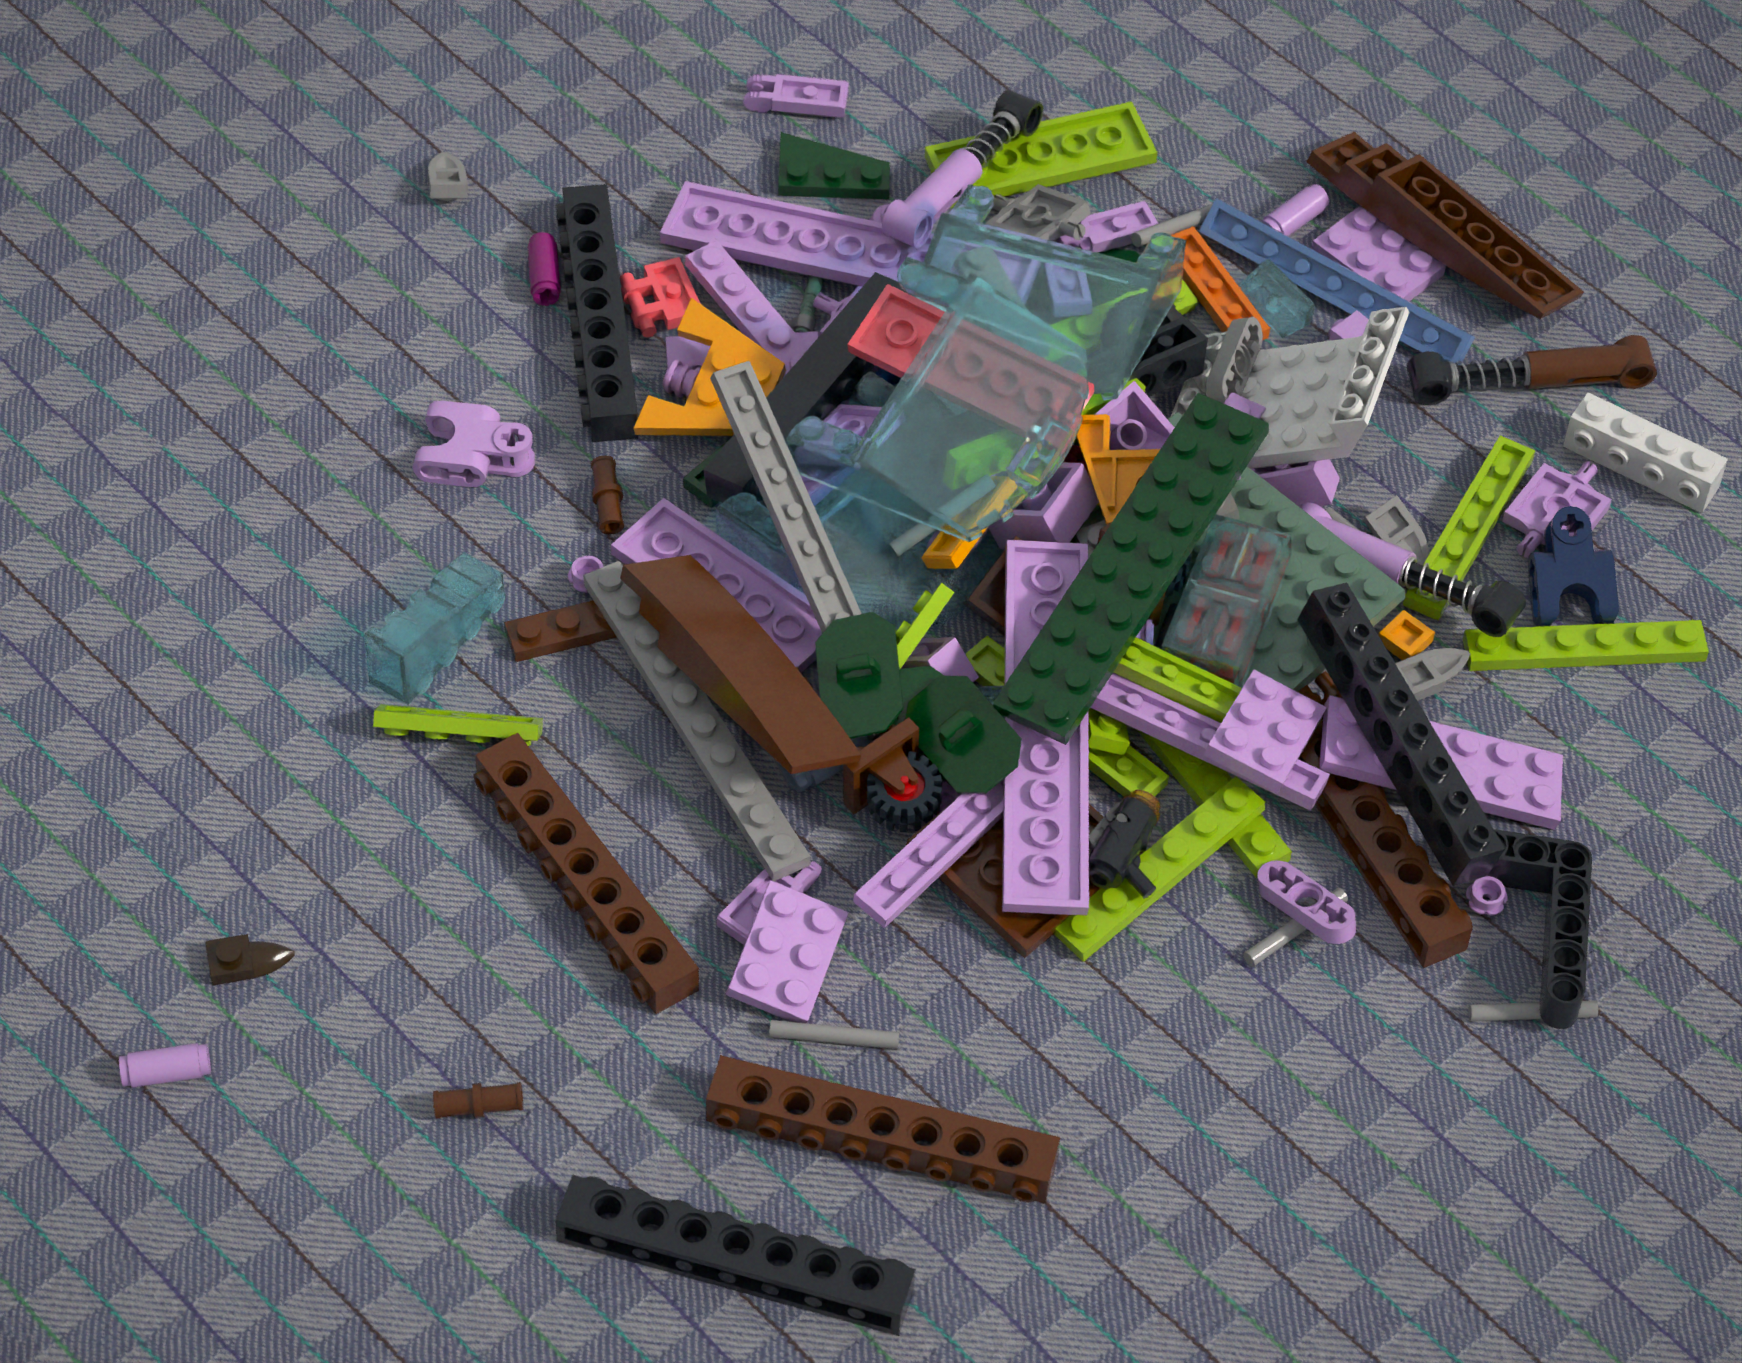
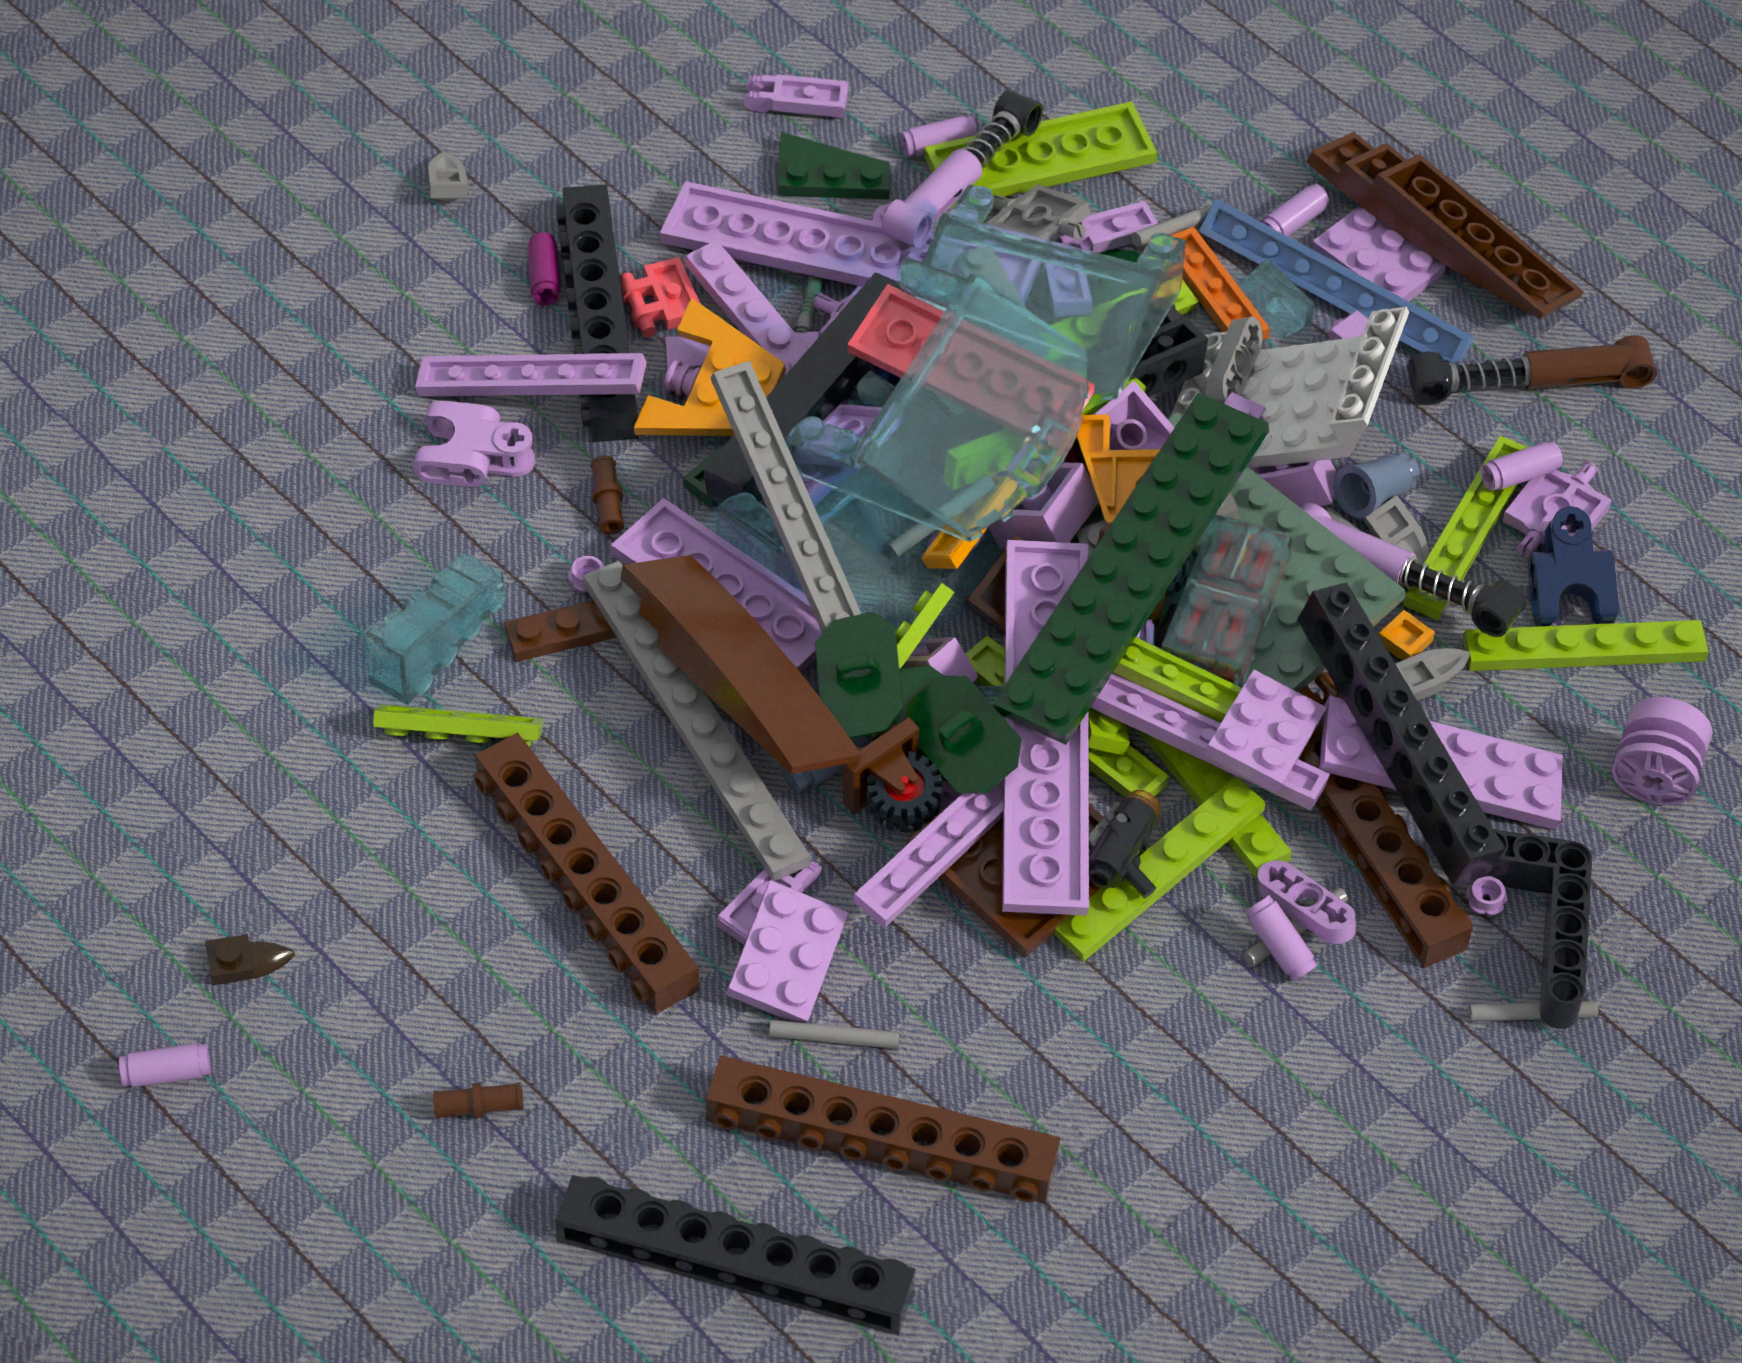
white brick [1563,392,1728,513] -> none
none -> lavender plate [415,353,647,396]
none -> lavender piece [900,116,978,158]
none -> lavender piece [1245,895,1317,982]
none -> sand blue plant [1334,452,1420,518]
none -> lavender piece [1481,442,1563,491]
none -> lavender wheel [1611,697,1713,806]

